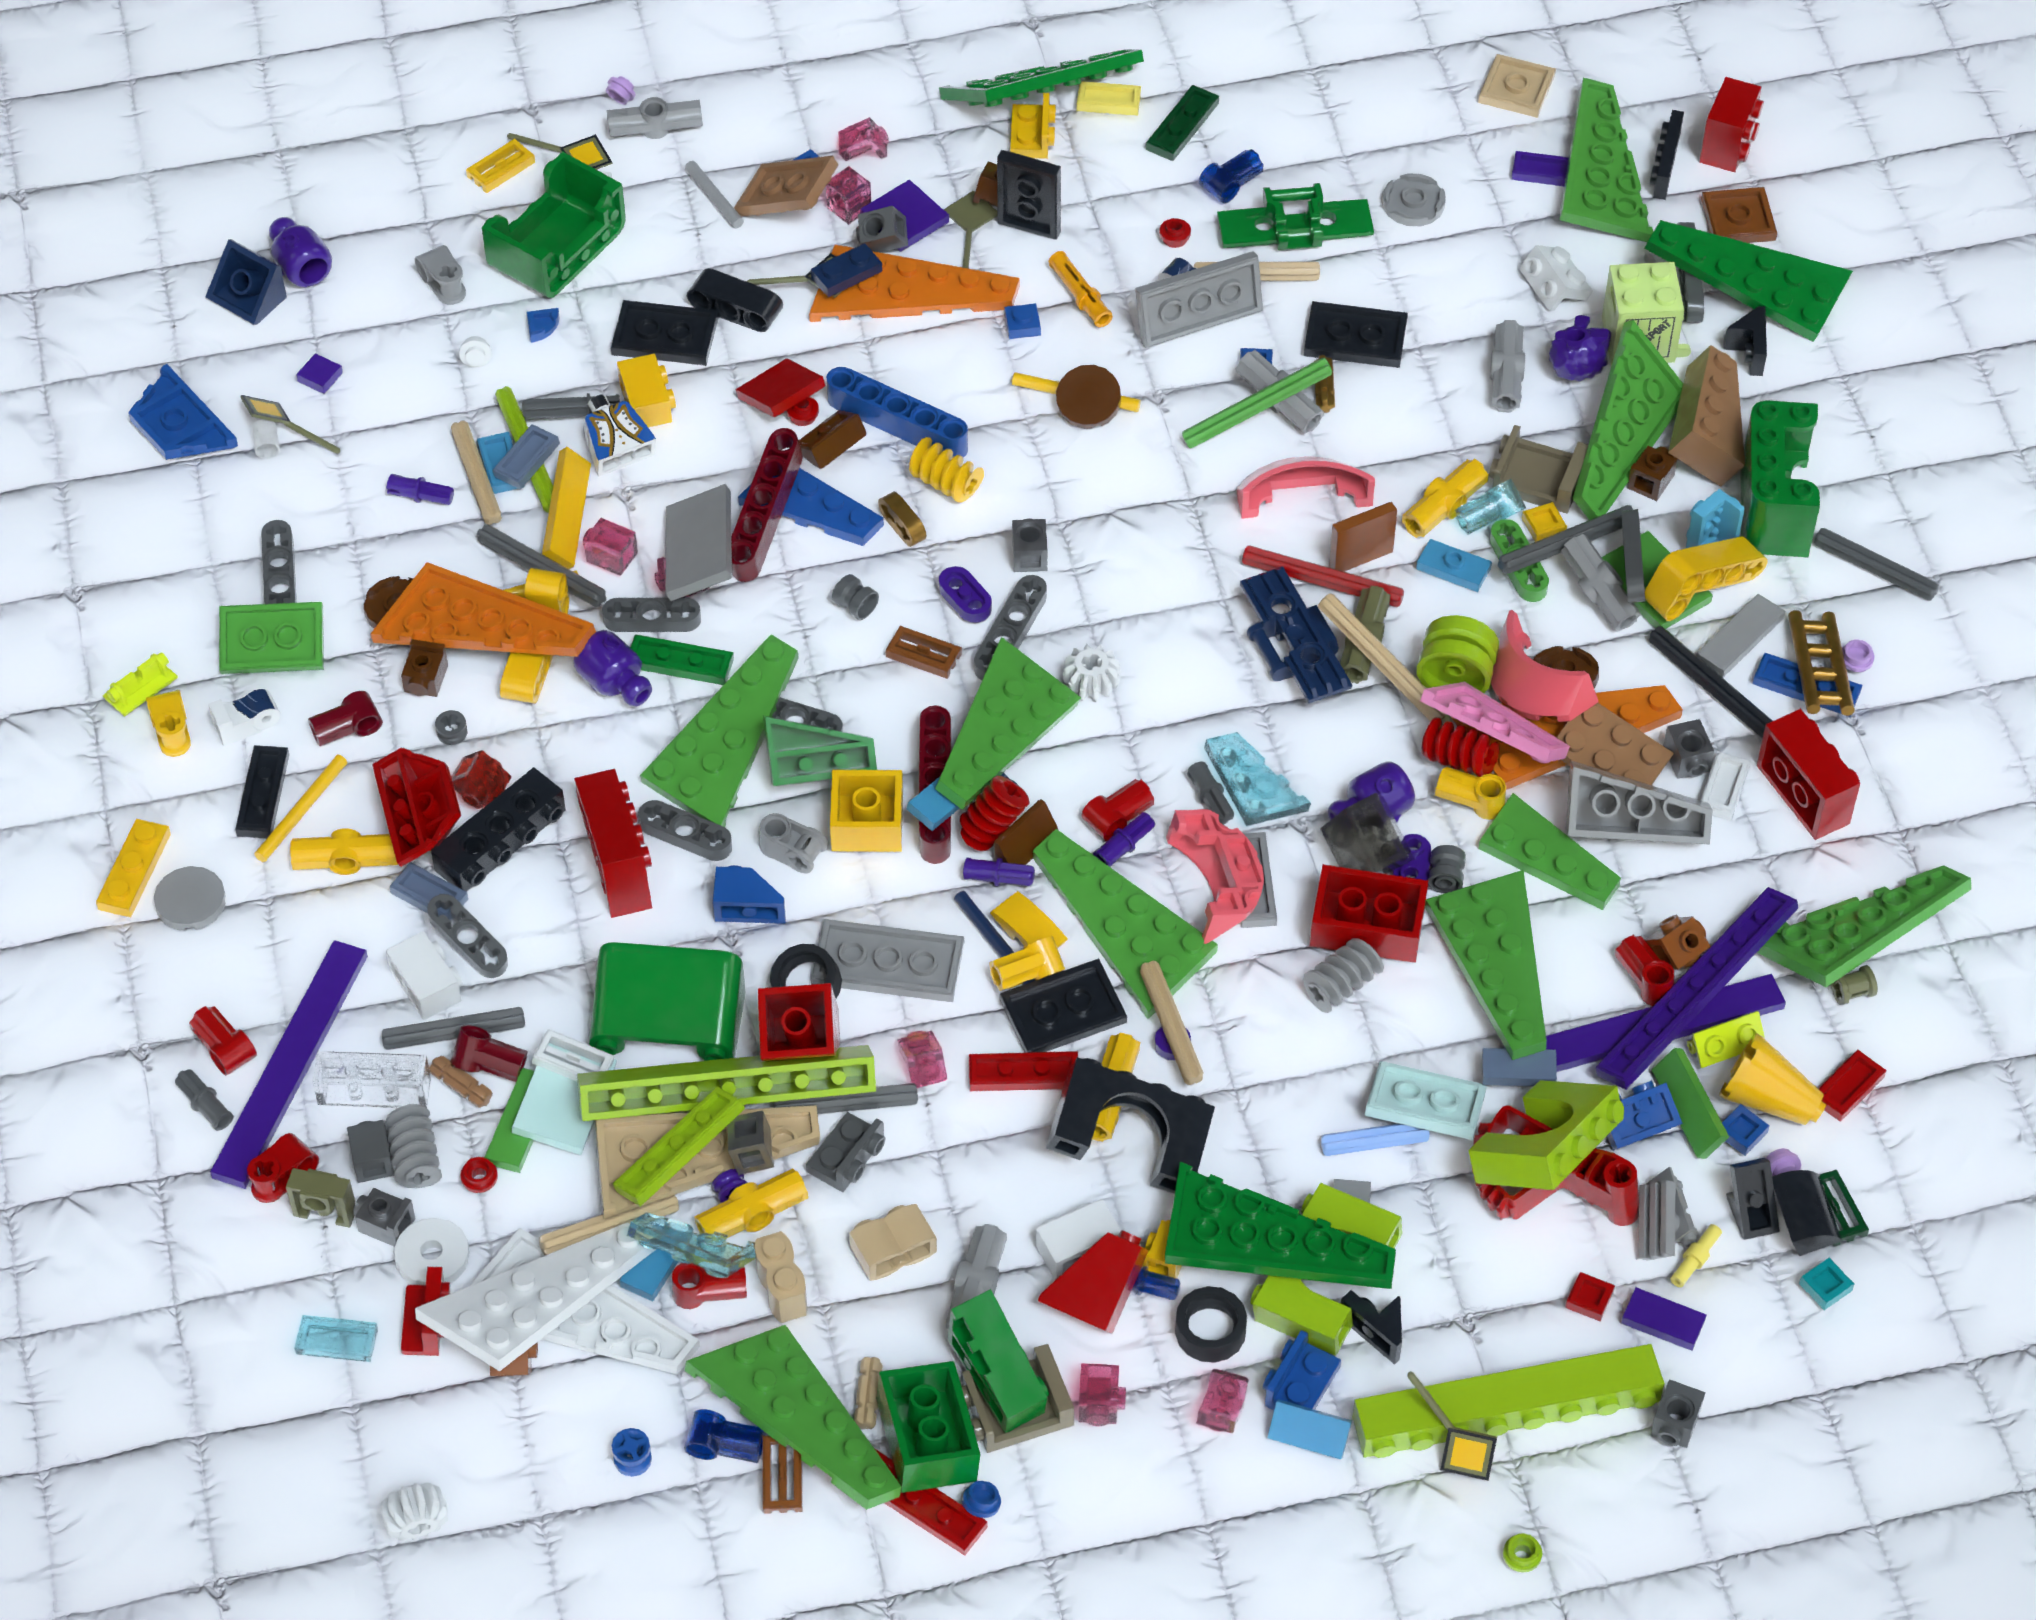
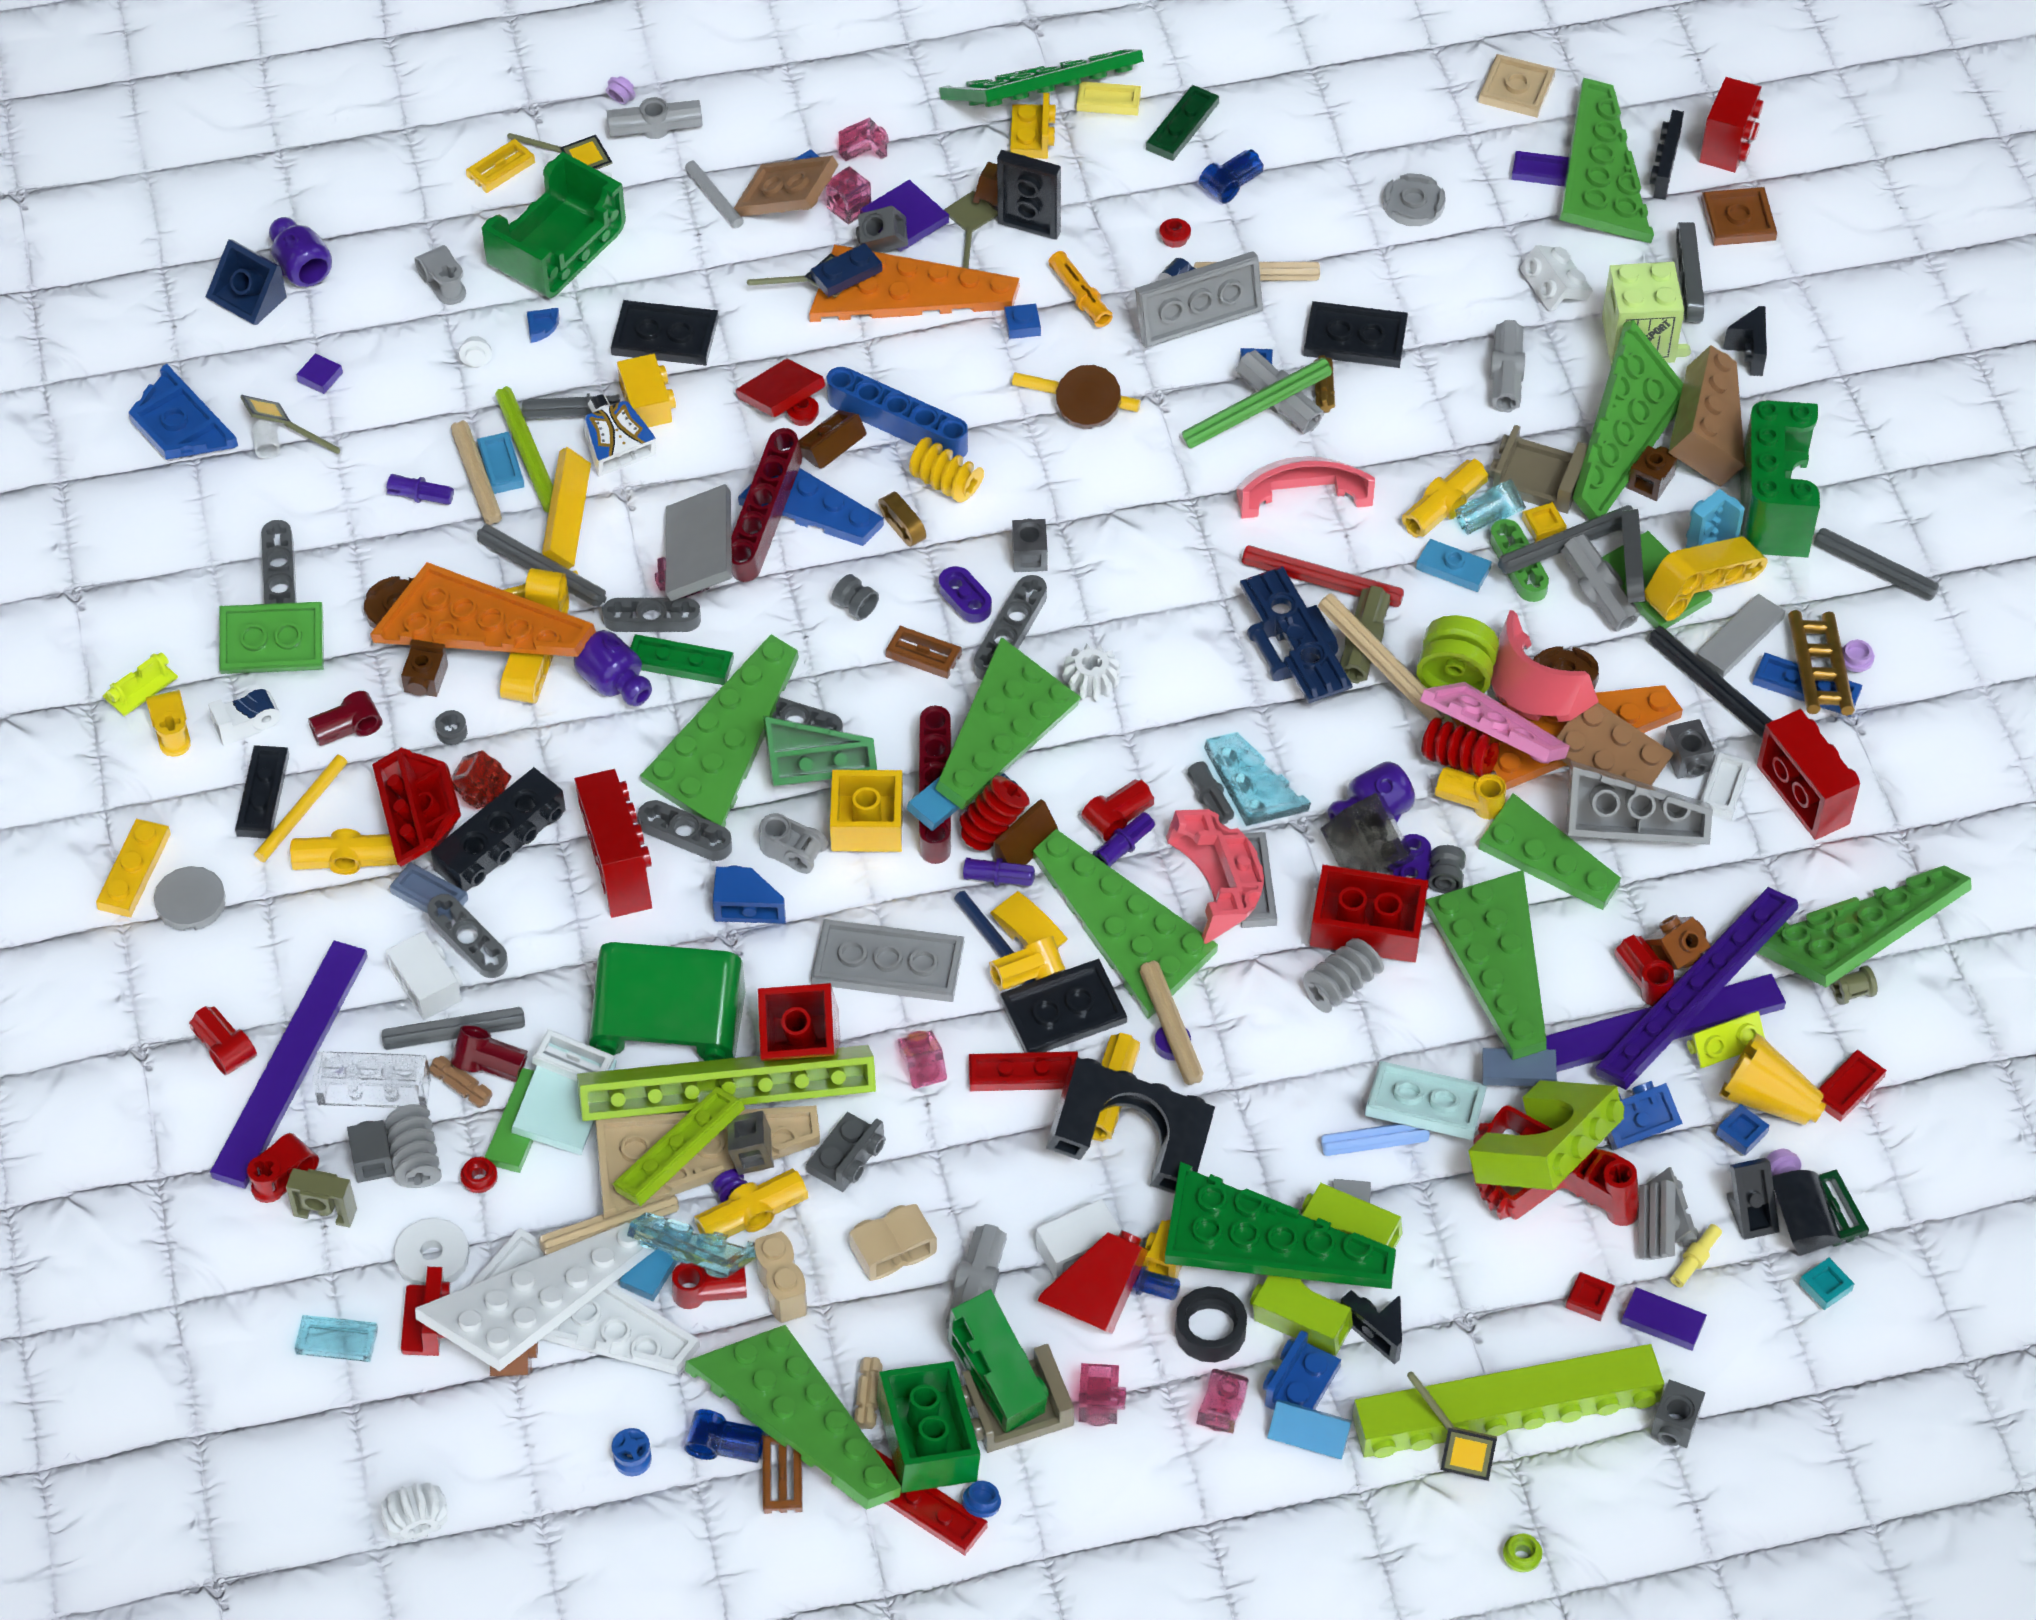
dark grey axle [175,1069,234,1131] -> none
flat silver brick [353,1188,416,1247] -> none
sand blue tile [493,424,560,489] -> none
clear pink brick [583,518,638,576] -> none
black beam [686,268,784,332] -> none
black tyre [770,944,842,999] -> none
dark grey axle [773,1083,918,1114] -> none
green piece [1217,183,1374,250] -> none
dark orange tile [1329,502,1397,572] -> none
dark purple animal [1549,315,1611,382] -> none
green wing [1644,220,1853,342] -> none
bright green tile [1652,1048,1729,1159] -> none

